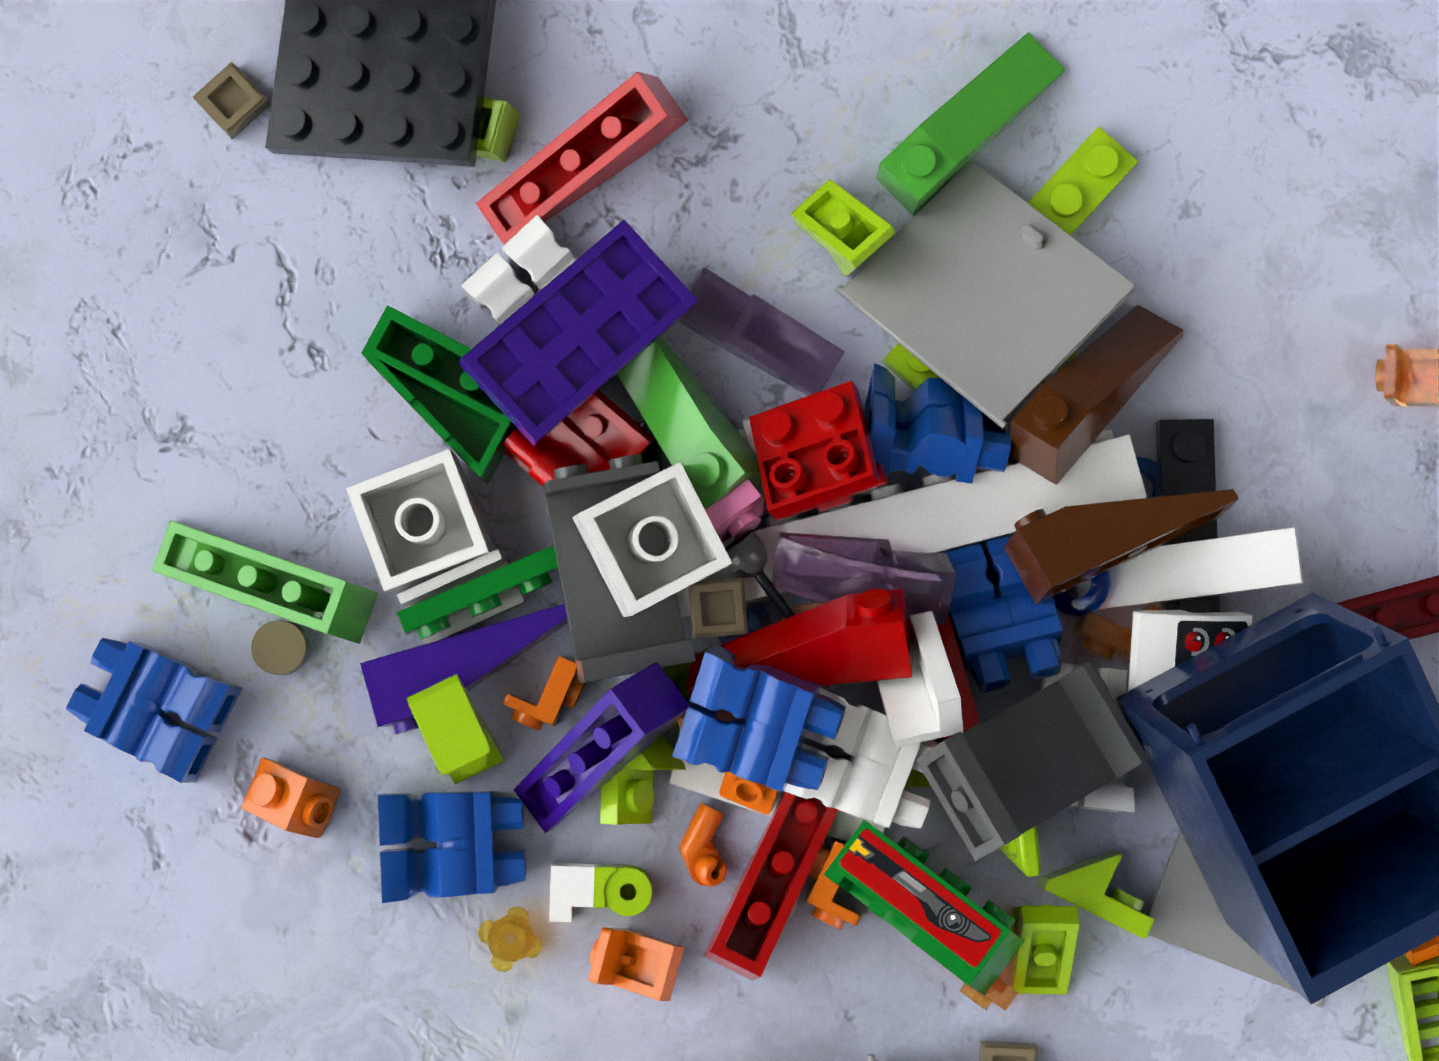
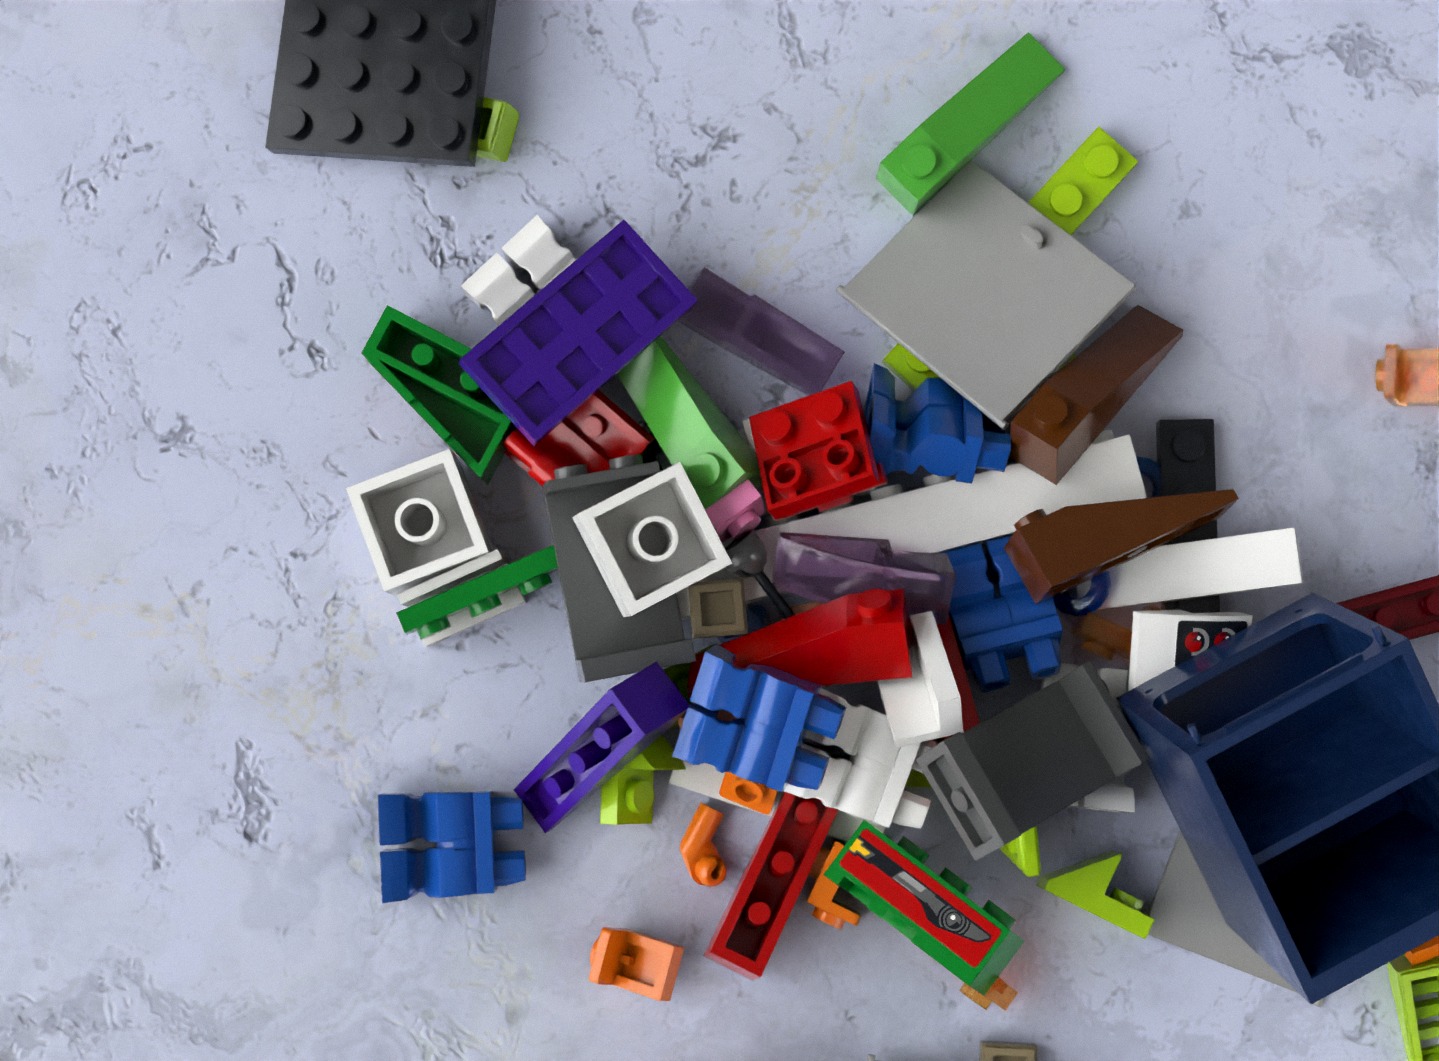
blue hips [66,638,243,783] -> none
bright green slope [152,520,378,644] -> none
dark tan tile [193,62,271,139] -> none
orange bracket [241,757,341,838] -> none
dark tan tile [251,620,309,675] -> none
dark purple slope [360,604,568,735] -> none
lime slope [407,674,504,784] -> none
red slope [476,72,688,245] -> none
clear yellow plate [478,906,542,972] -> none
orange bracket [502,656,586,731] -> none
leg [549,862,653,922] -> none
lime slope [790,179,896,276] -> none
lime slope [1011,904,1080,995] -> none

